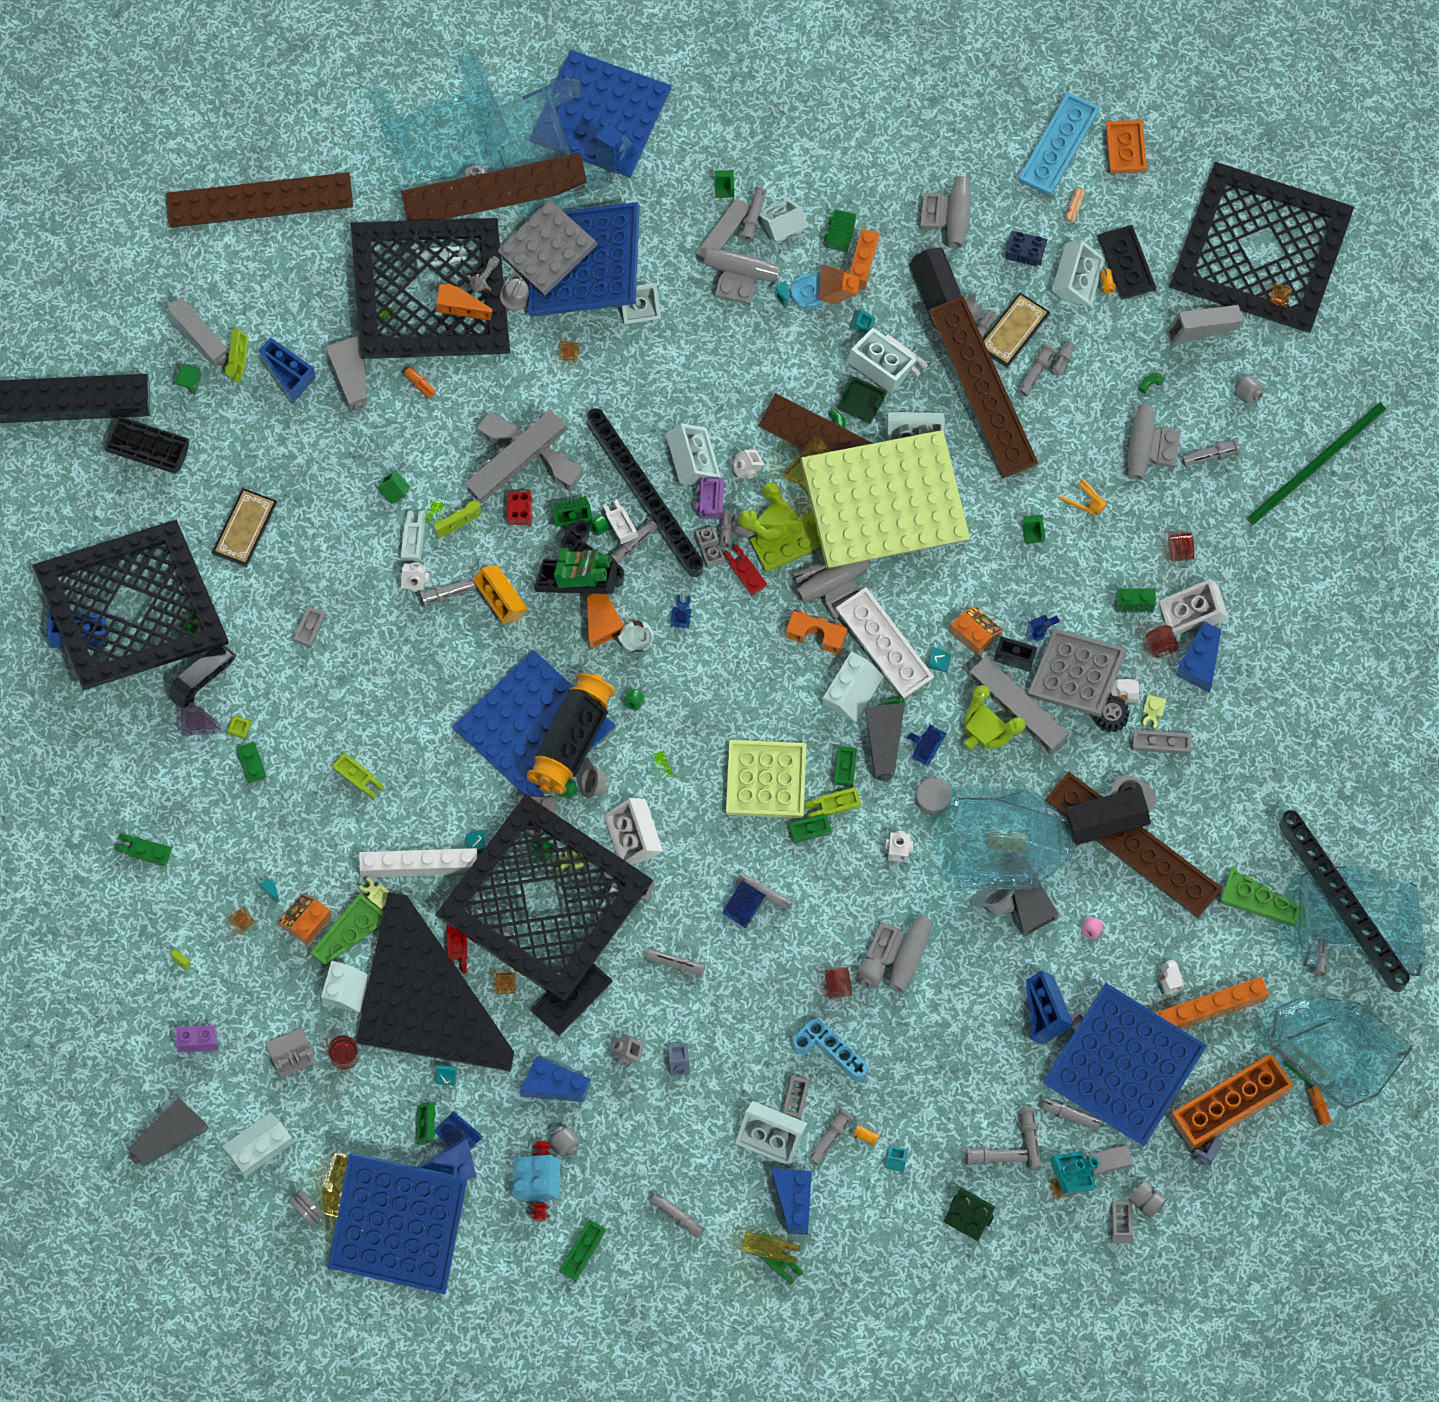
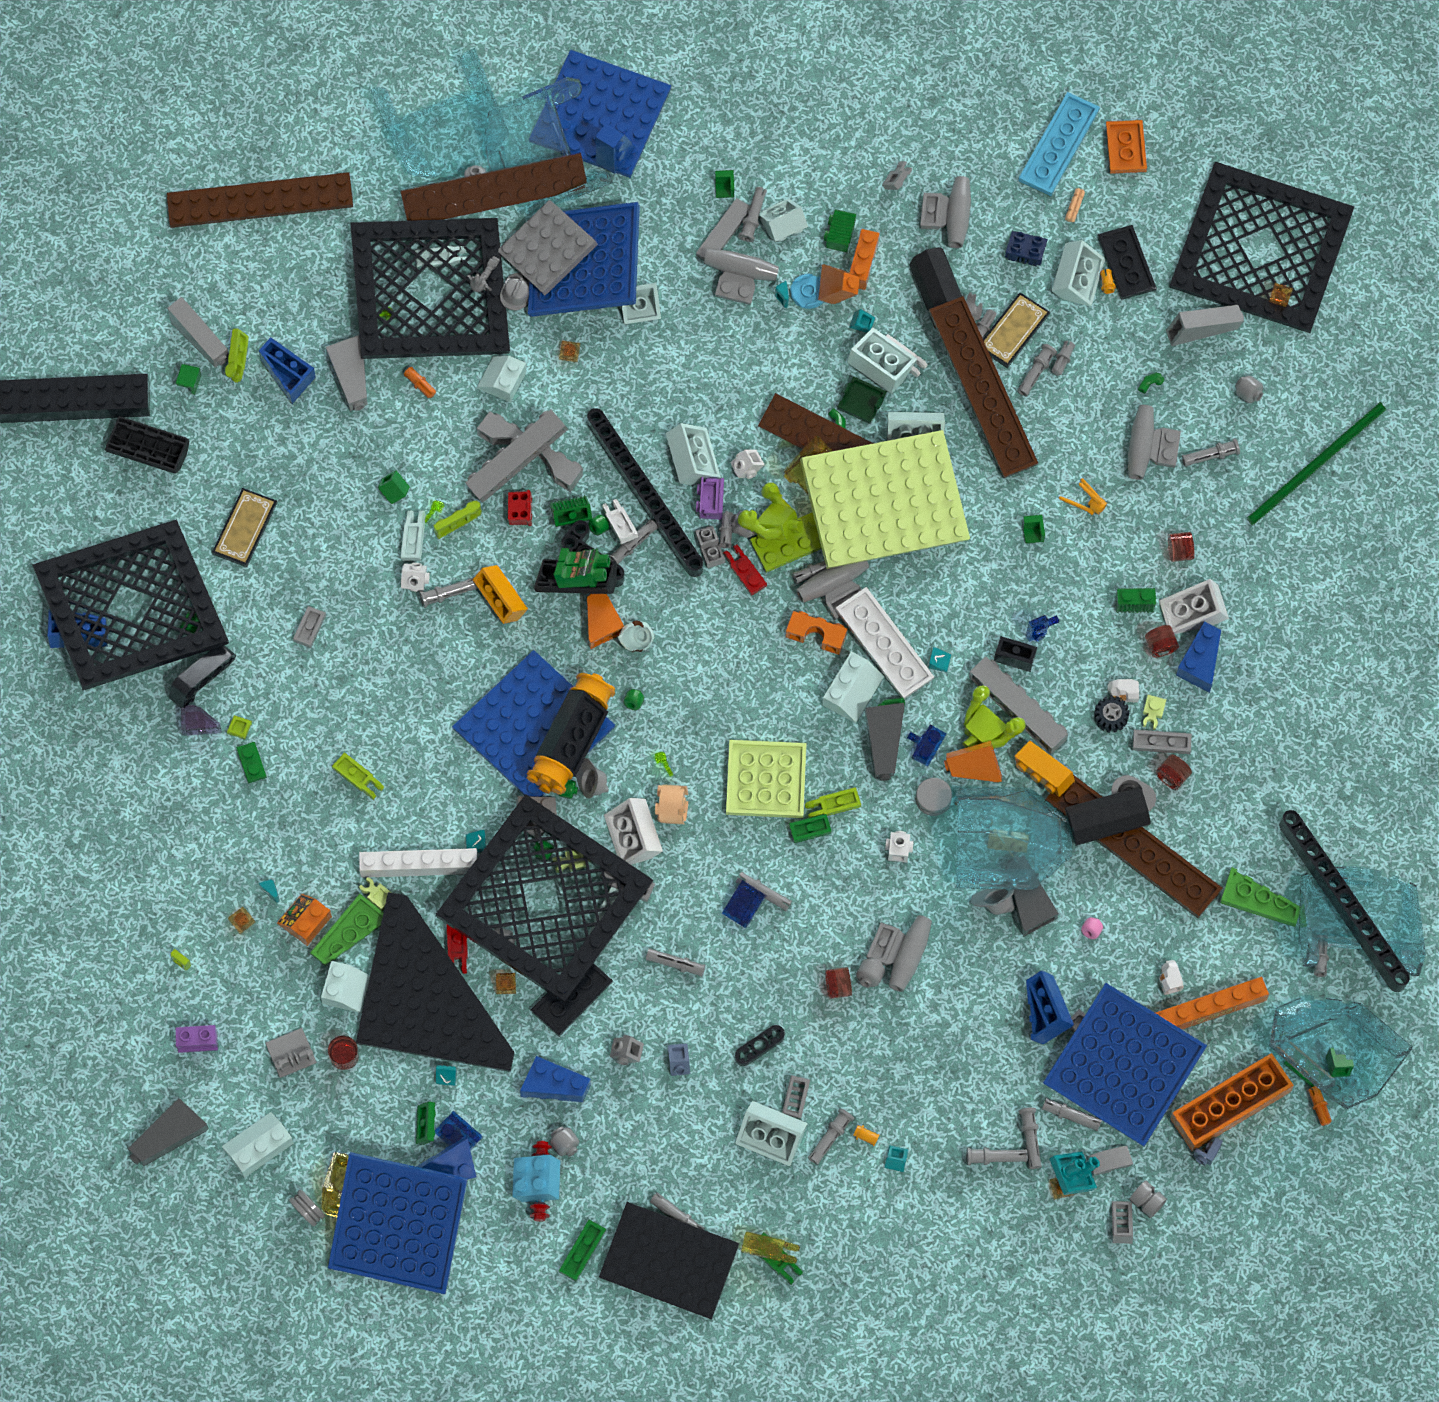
green hinge [114,834,172,867] -> none
orange slope [435,284,493,321] -> none
clear blue plate [670,595,692,629] -> none
blue wedge [771,1169,812,1235] -> none
medium azure beam [793,1019,868,1081] -> none
green plate [834,746,857,787] -> none
dark green piece [943,1188,996,1241] -> none
orange slope [950,606,1004,656] -> none
light grey plate [1028,629,1127,717] -> none
none -> light aqua slope [477,356,527,403]
none -> black plate [599,1202,740,1320]
none -> light nougat brick [655,784,688,825]
none -> black beam [735,1025,785,1066]
none -> light grey plate [882,161,912,190]
none -> orange slope [944,741,1002,782]
none -> light orange brick [1014,741,1075,797]
none -> clear red piece [1156,754,1192,790]
none -> green panel [1325,1047,1354,1078]

